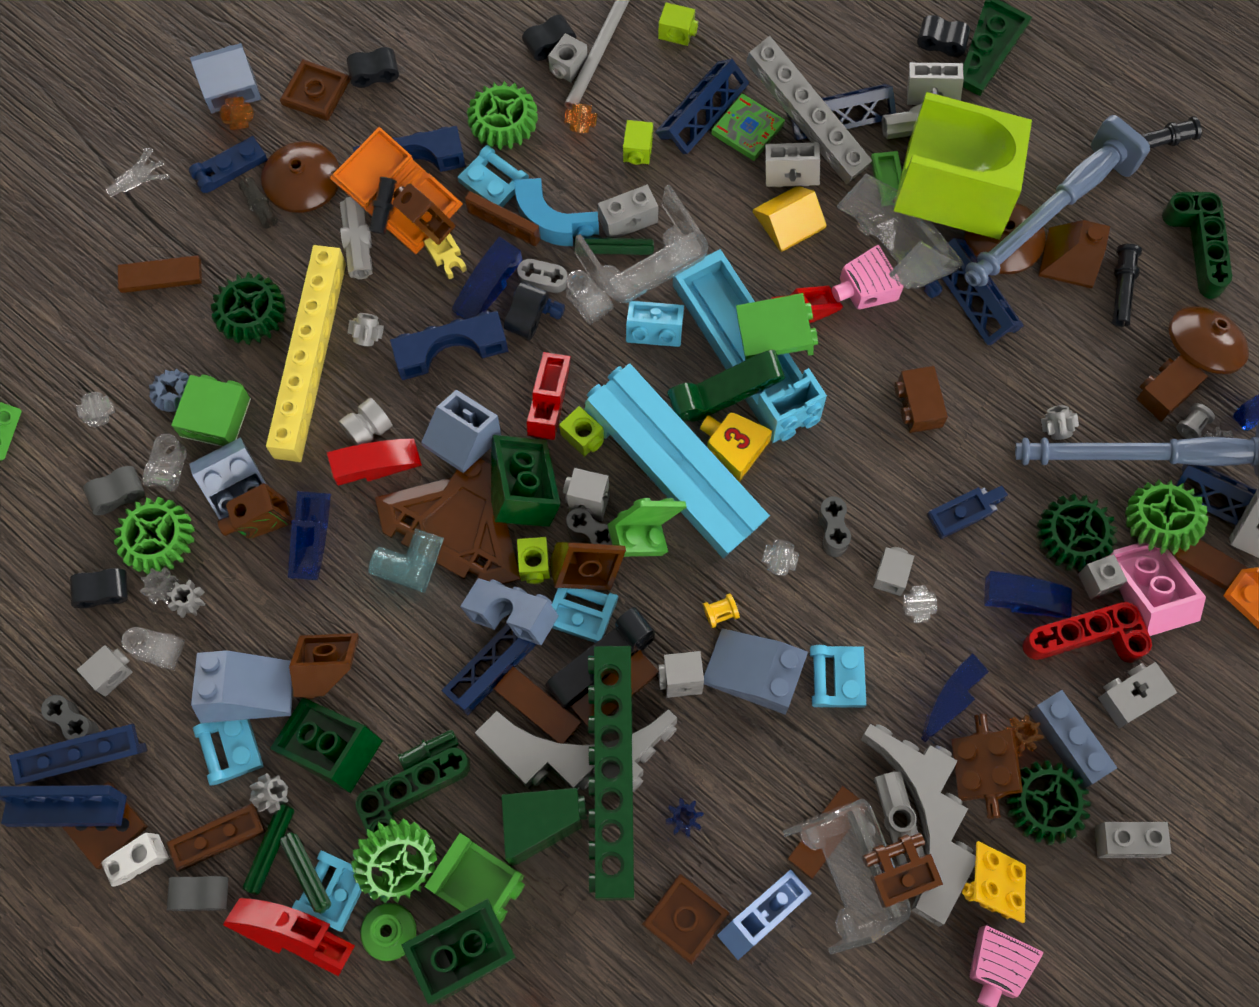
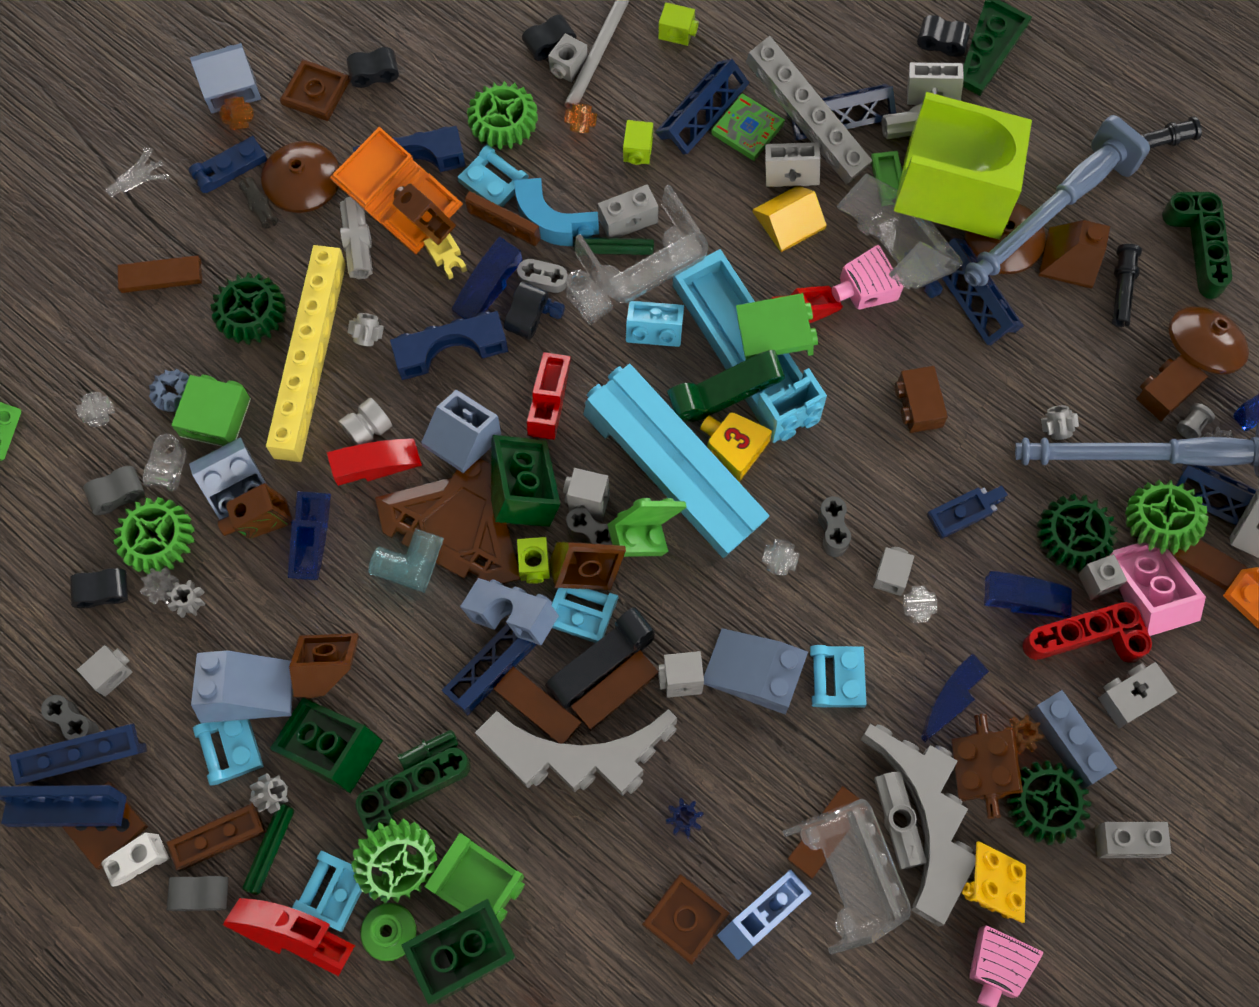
clear piece [121,627,185,670] -> none
dark green axle [280,832,331,914] -> none
black pin [369,177,397,235] -> none
dark green slope [502,788,587,866] -> none
lime brick [559,406,604,457] -> none
dark green brick [588,646,634,901] -> none
yellow bush [703,594,740,628] -> none
reddish brown plate [862,833,943,908] -> none

